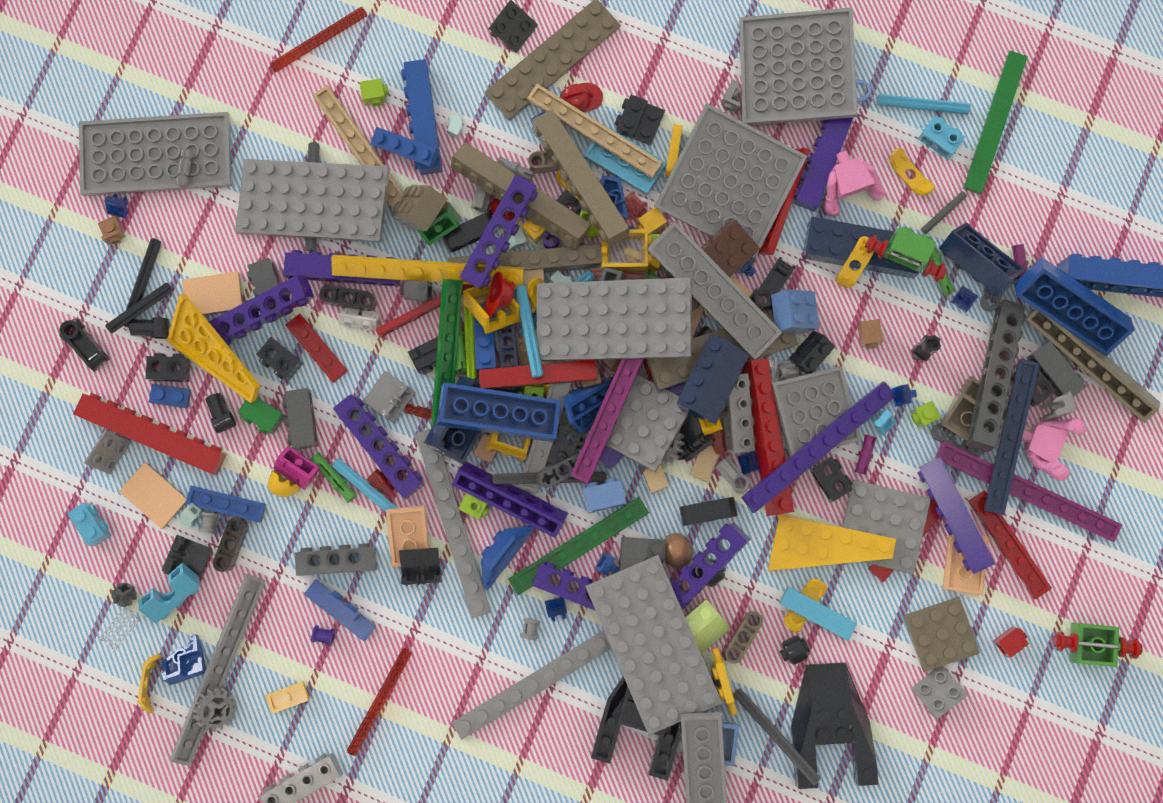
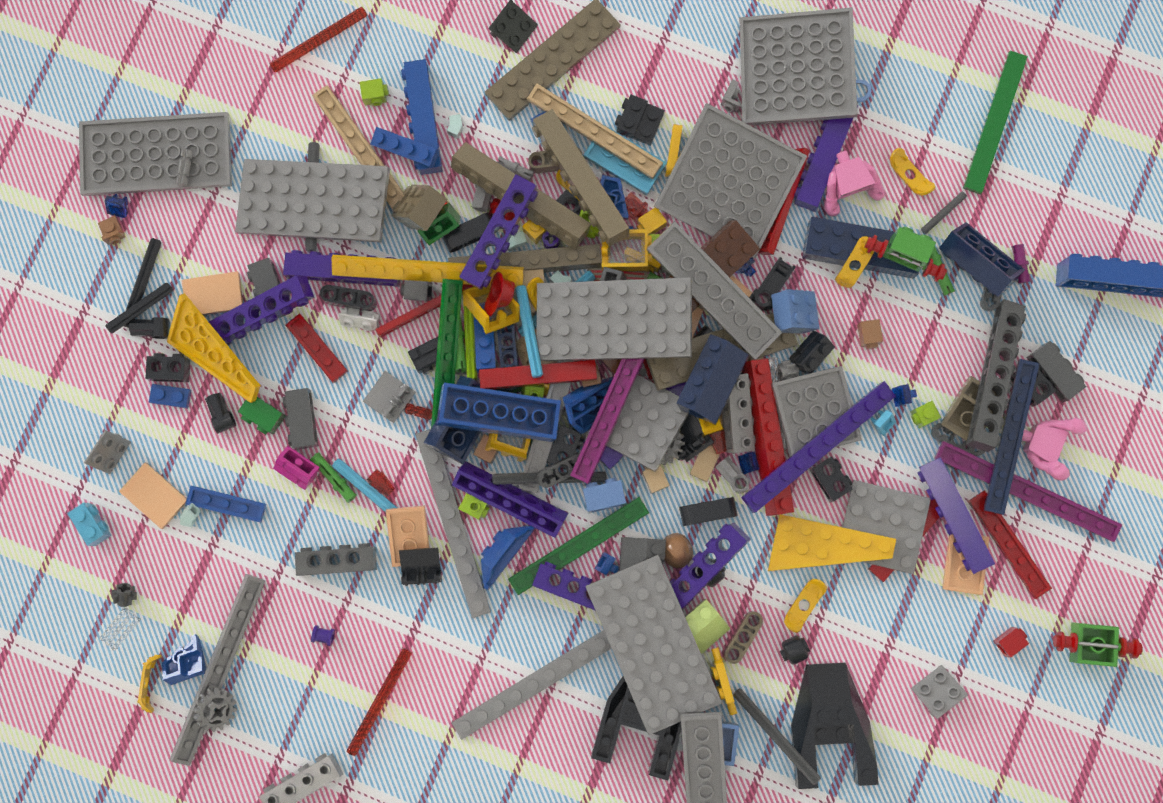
black piece [59,318,110,372] -> none
red brick [73,392,227,475] -> none
medium azure arch [139,563,200,624] -> none
black hinge [161,535,212,580] -> none
light grey bush [198,512,219,533] -> none
dark brown beam [213,517,249,572] -> none
black brick [256,337,304,381] -> none
yellow plate [265,681,310,714] -> none
yellow hair [268,470,300,497] -> none
blue bracket [304,579,376,641] -> none
dark purple brick [333,394,424,499] -> none
light grey bush [520,618,540,641] -> none
clear blue tile [545,597,567,622] -> none
red piece [559,83,603,112] -> none
medium azure tile [779,586,857,641] -> none
magenta pin [854,434,877,475] -> none
medium azure axle [877,94,971,114] -> none
dark tan plate [903,597,980,672] -> none
black piece [911,335,941,361] -> none
medium azure brick [918,115,965,160] -> none
clear blue tile [950,286,978,312] -> none
blue brick [1014,257,1135,356] -> none
dark tan brick [1026,308,1160,423] -> none
light grey hinge [1041,391,1077,421] -> none

